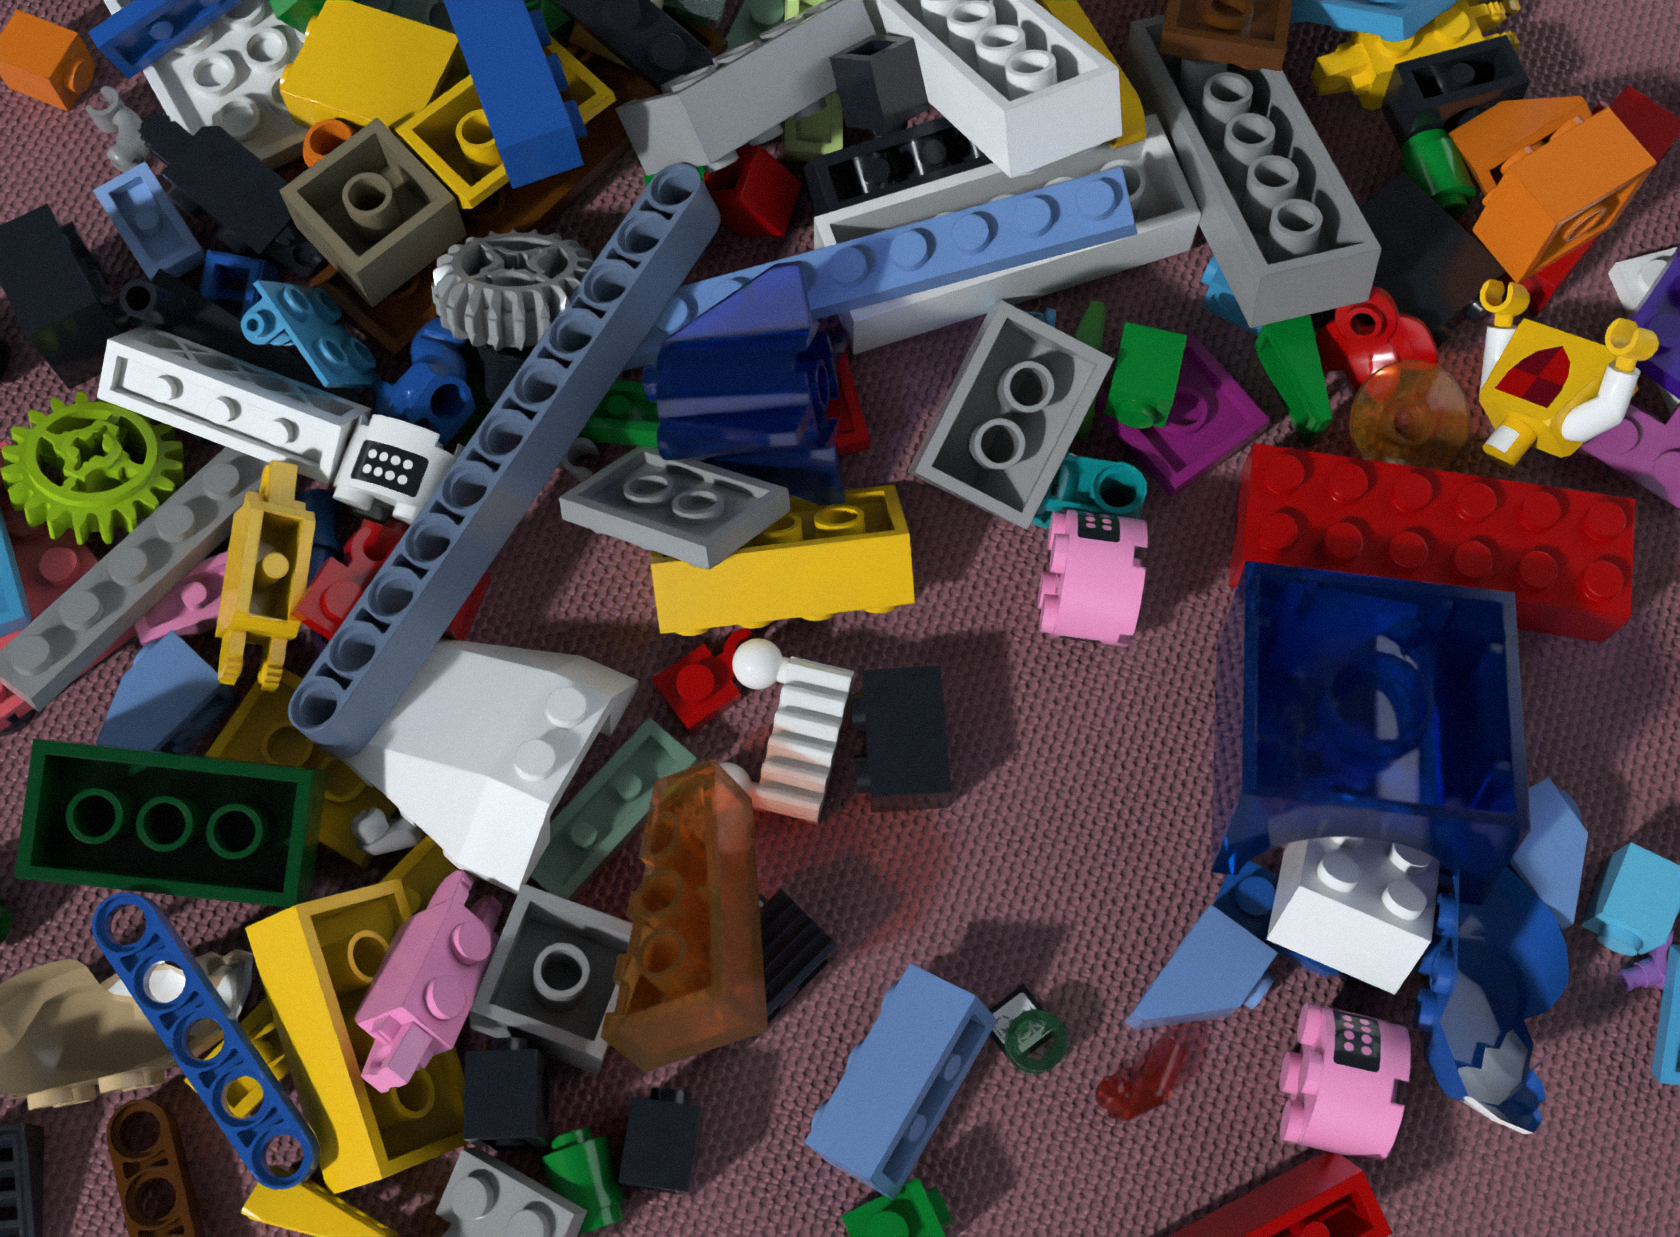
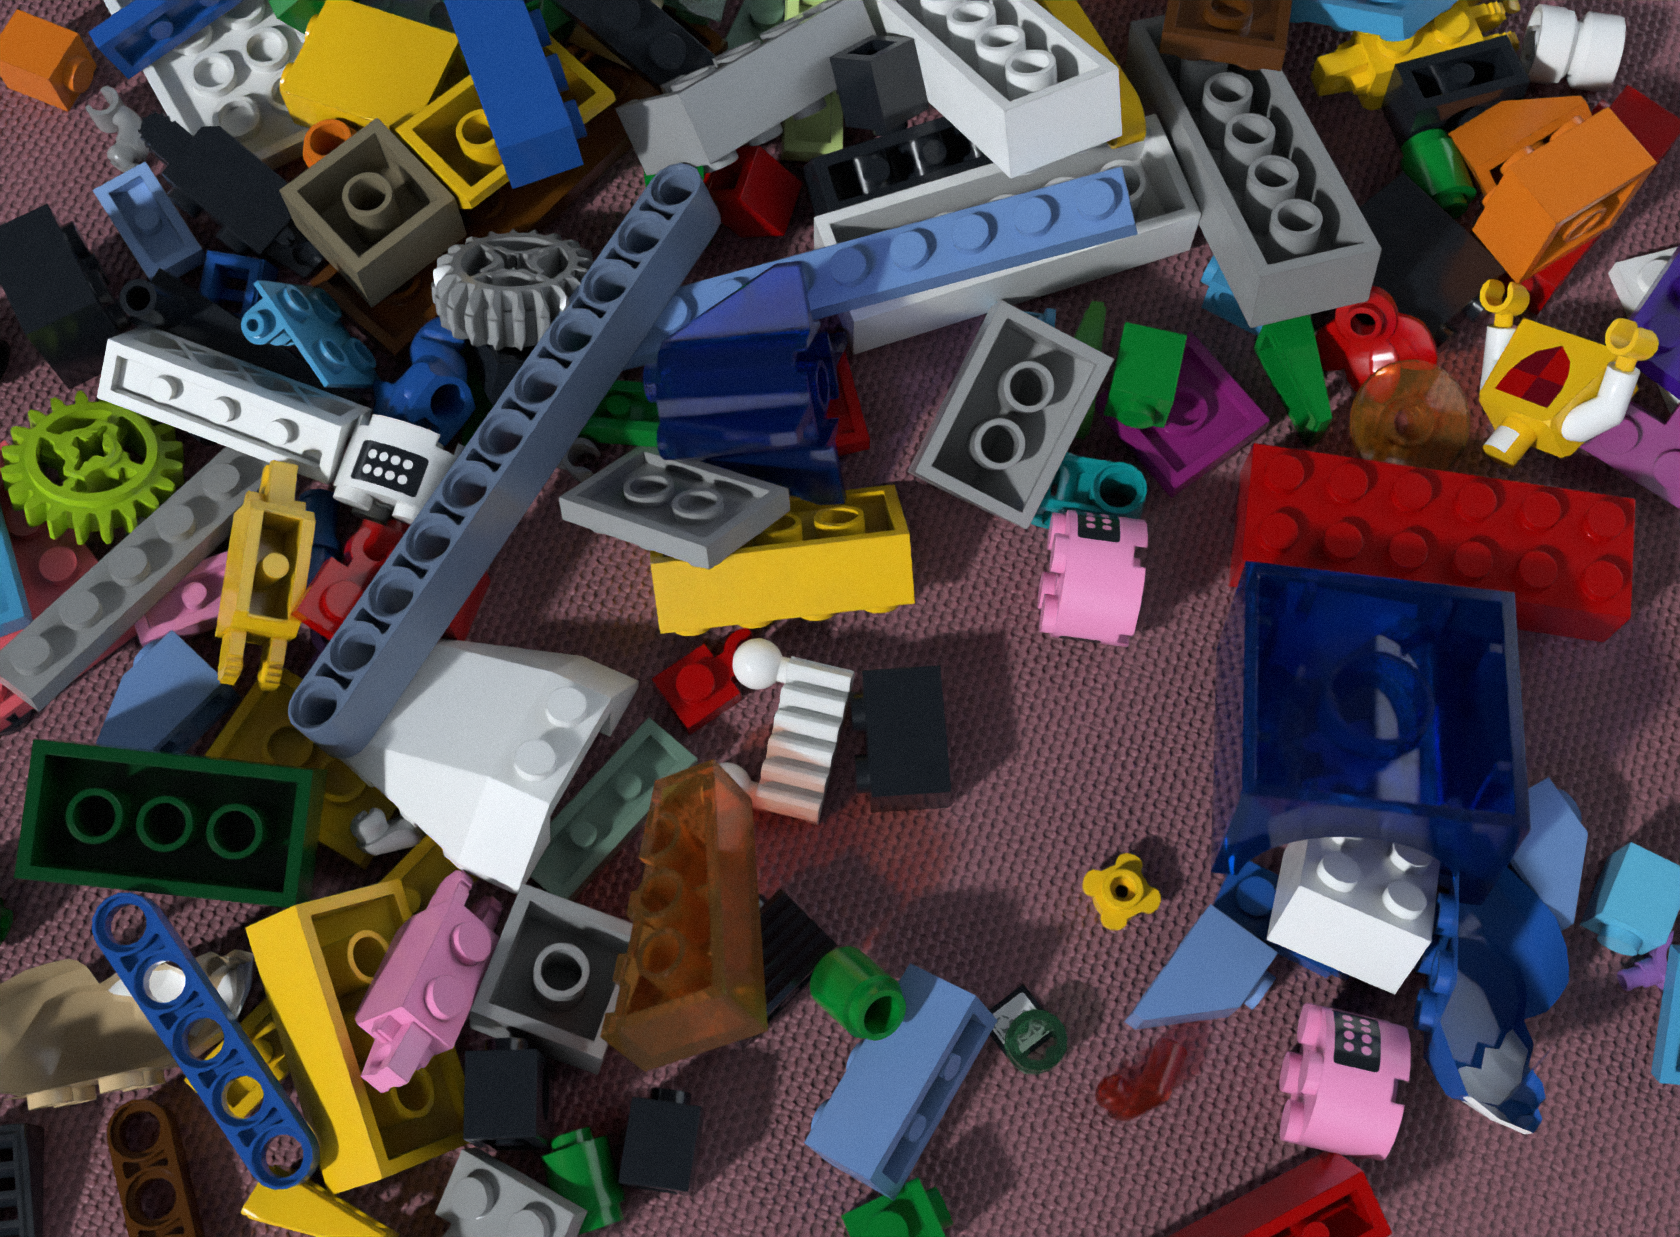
none -> green brick [810,946,906,1041]
none -> yellow plate [1082,853,1161,931]
none -> white wheel [1520,4,1626,93]

